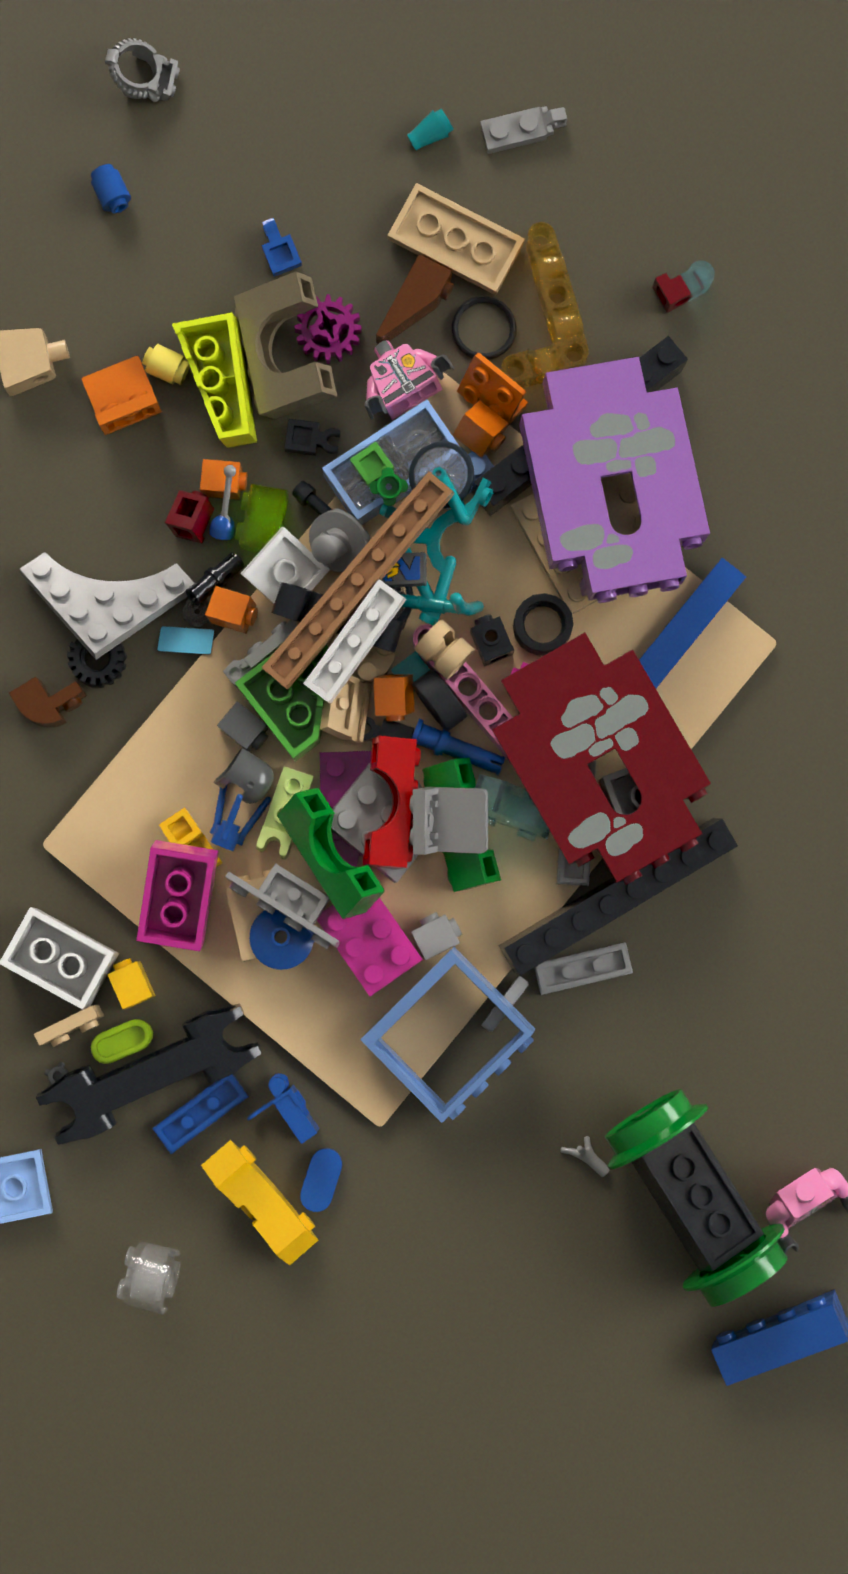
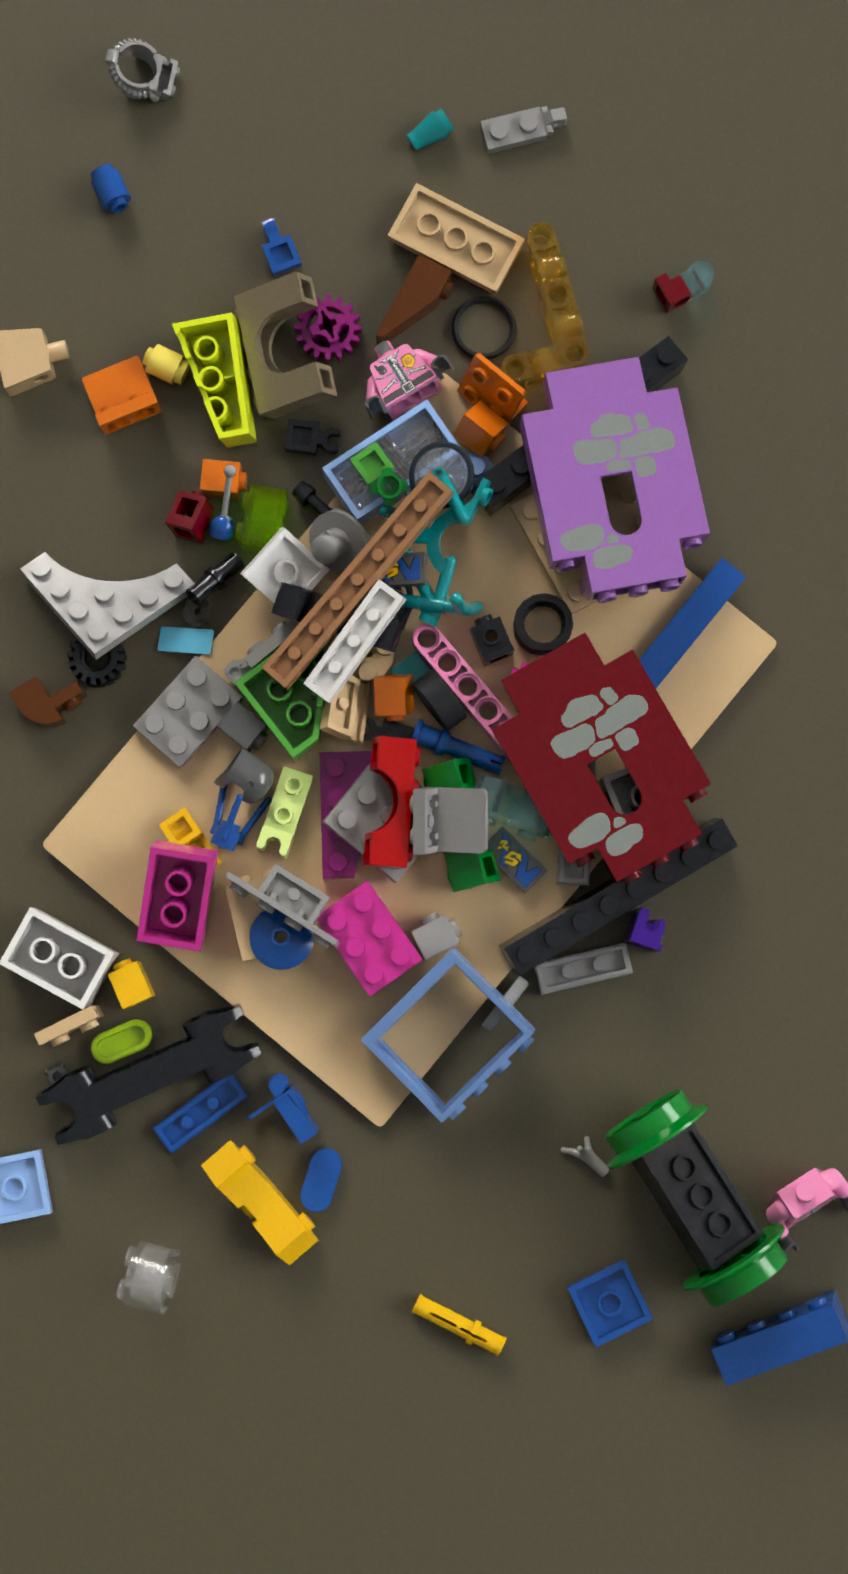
orange brick [205,586,258,634] -> none
green arch [277,788,385,919] -> none
tan wheel [414,619,475,680] -> none
none -> light grey plate [133,656,244,768]
none -> yellow pin [411,1294,507,1357]
none -> tile [488,826,548,893]
none -> blue plate [567,1259,653,1347]
none -> dark purple hinge [624,907,665,952]

